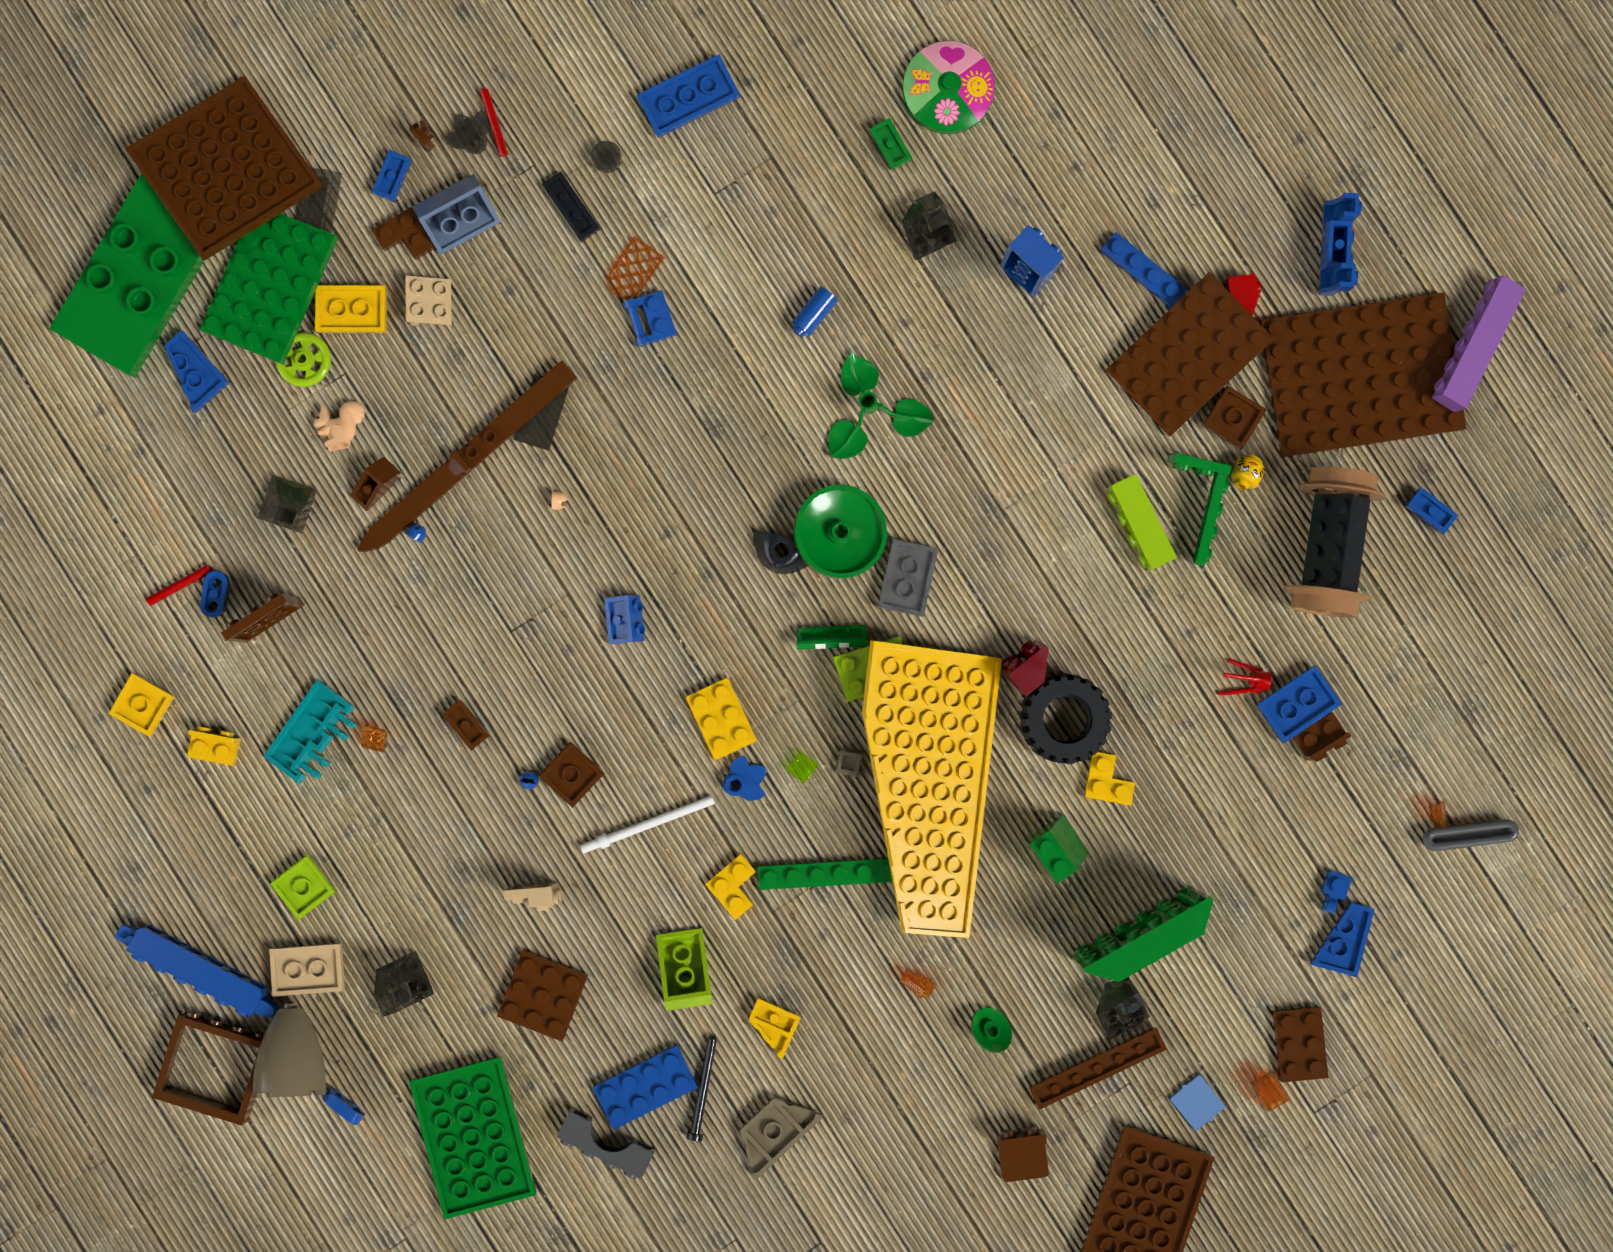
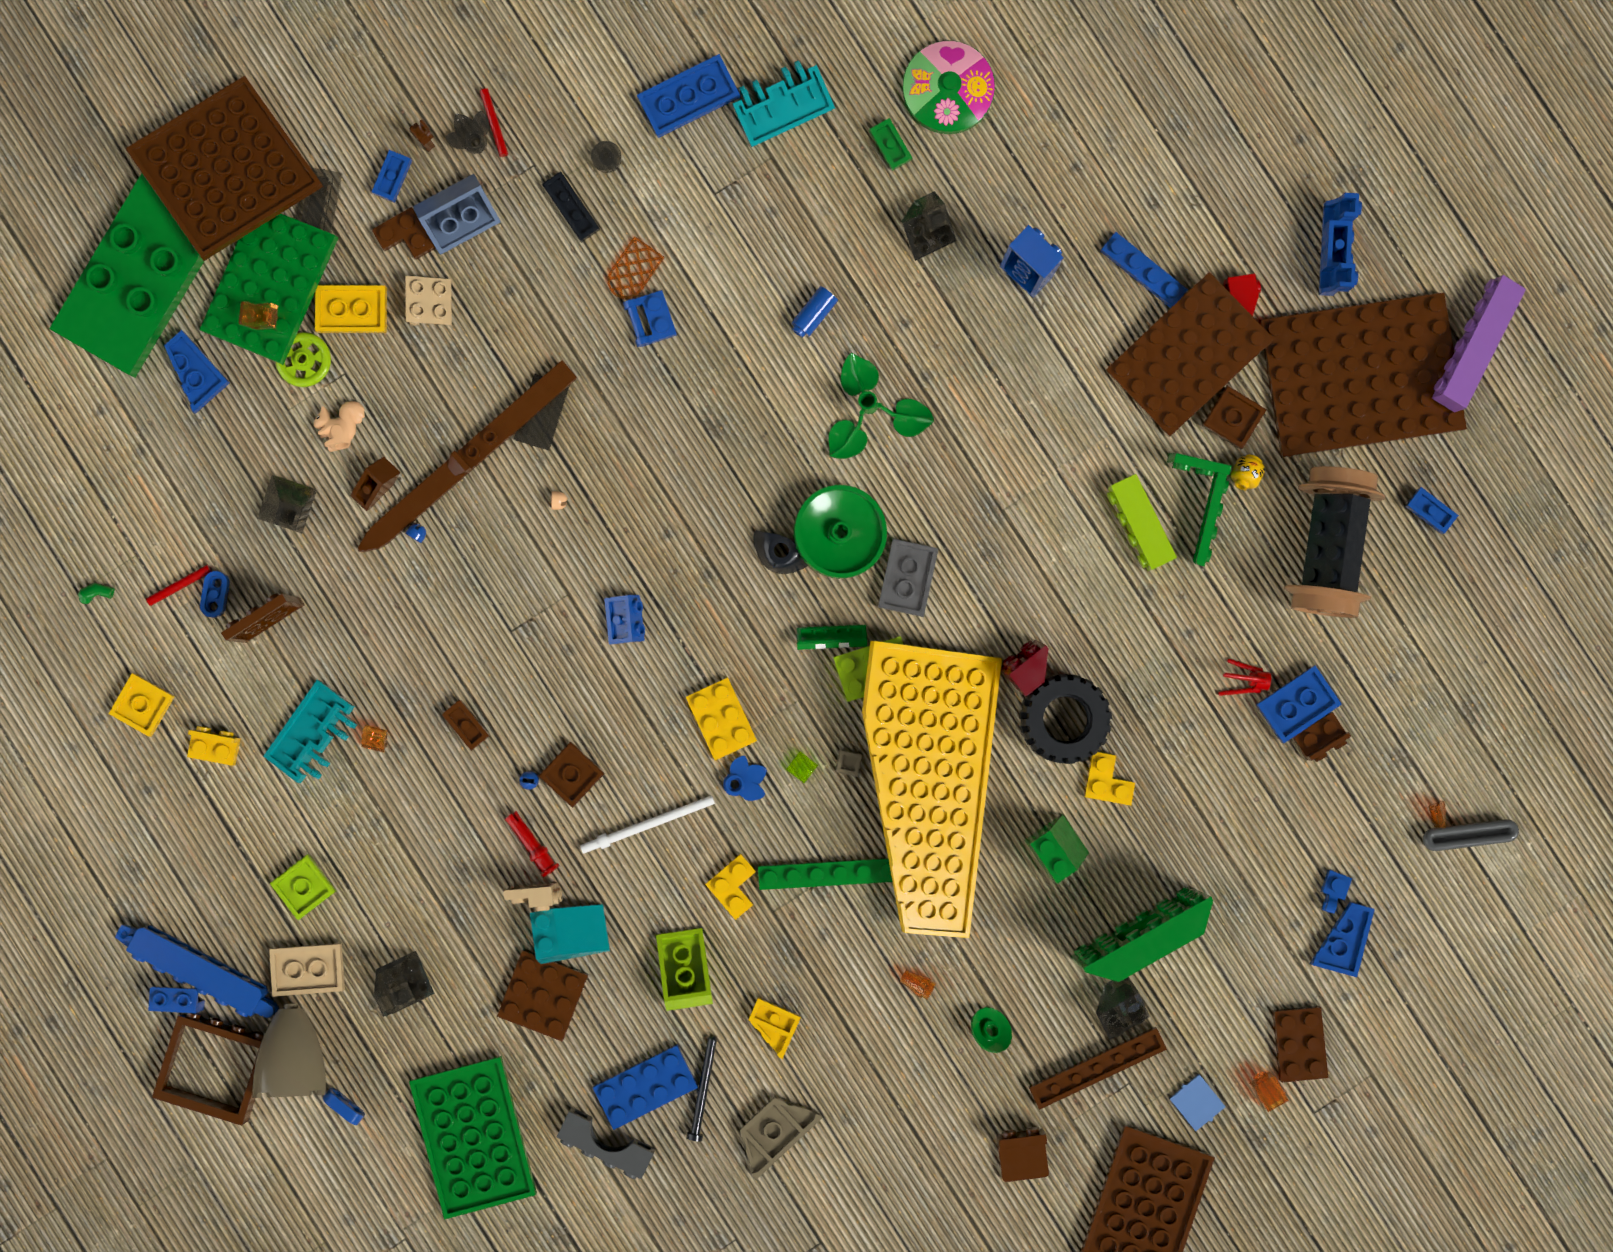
none -> green arm [78,583,115,604]
none -> blue bracket [148,987,205,1013]
none -> clear orange bracket [239,301,278,330]
none -> red pin [504,811,560,878]
none -> teal slope [530,904,610,964]
none -> teal hinge [732,60,835,147]

